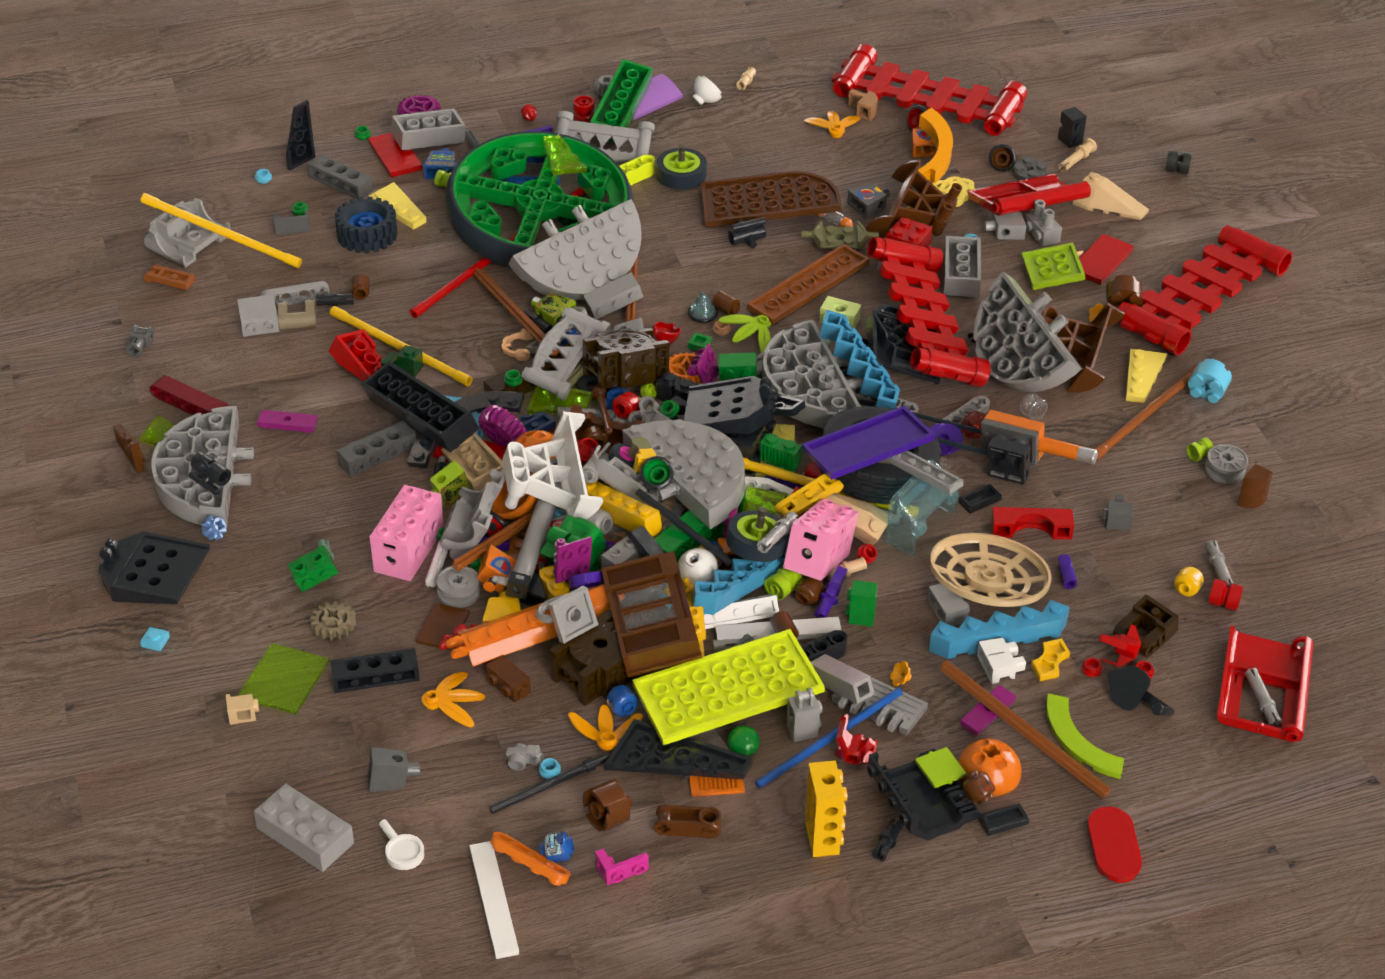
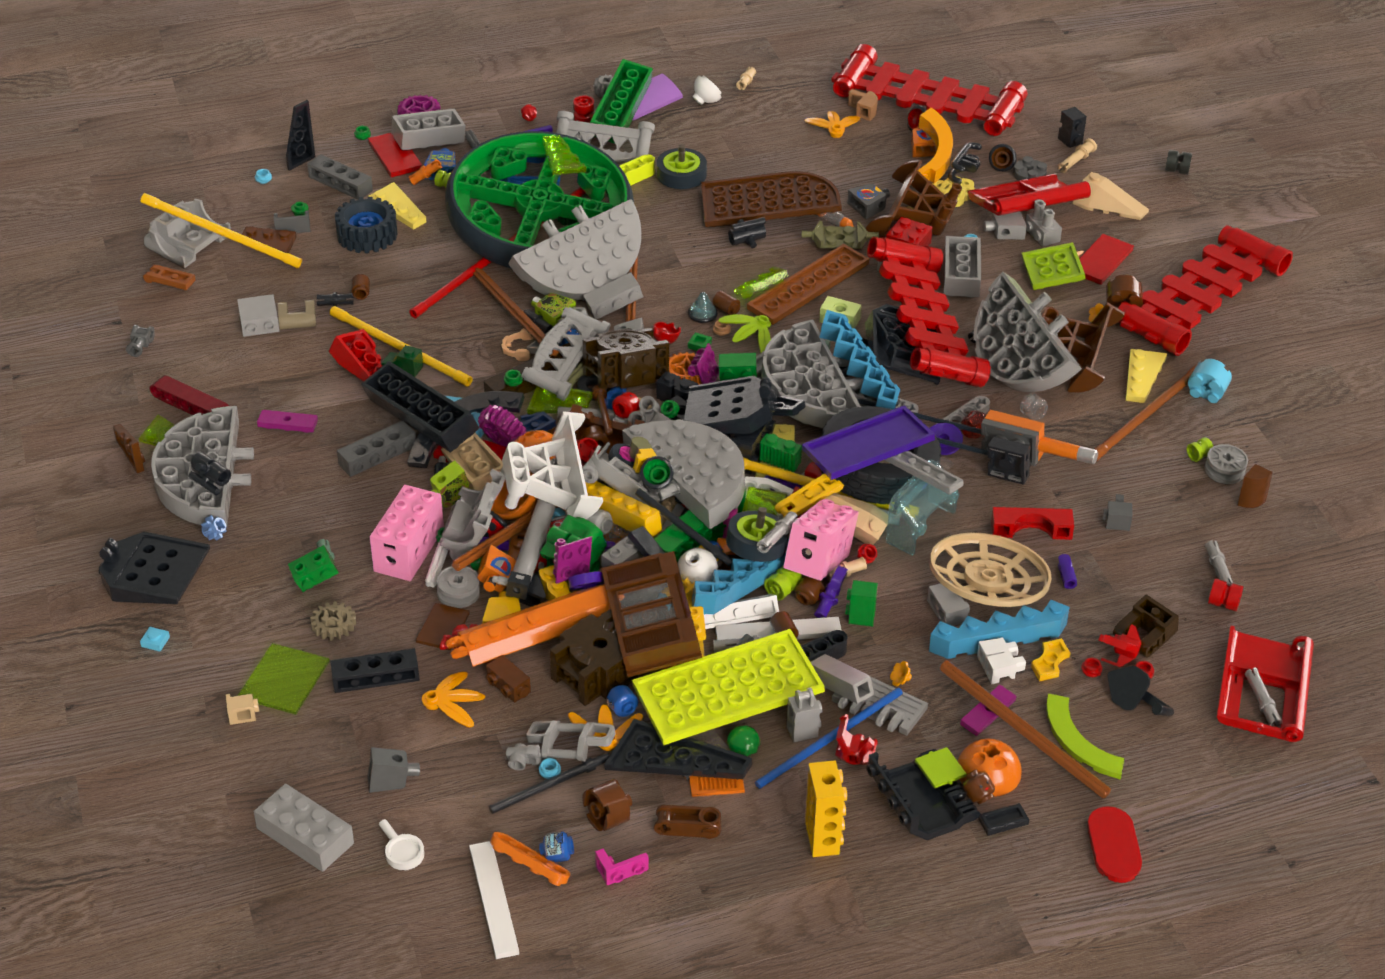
light grey beam [260,281,330,307] -> none
light grey tile [535,586,598,643] -> none
lime plate [641,383,656,398] -> none
black pin [872,819,903,861] -> none
black tile [958,484,1002,514] -> none
yellow head [1174,566,1204,597] -> none
none -> reddish brown wing [242,226,296,253]
none -> orange pin [409,159,442,185]
none -> light grey bar [526,720,616,762]
none -> clear neon green wing [734,266,788,299]
none -> black piece [948,142,982,184]

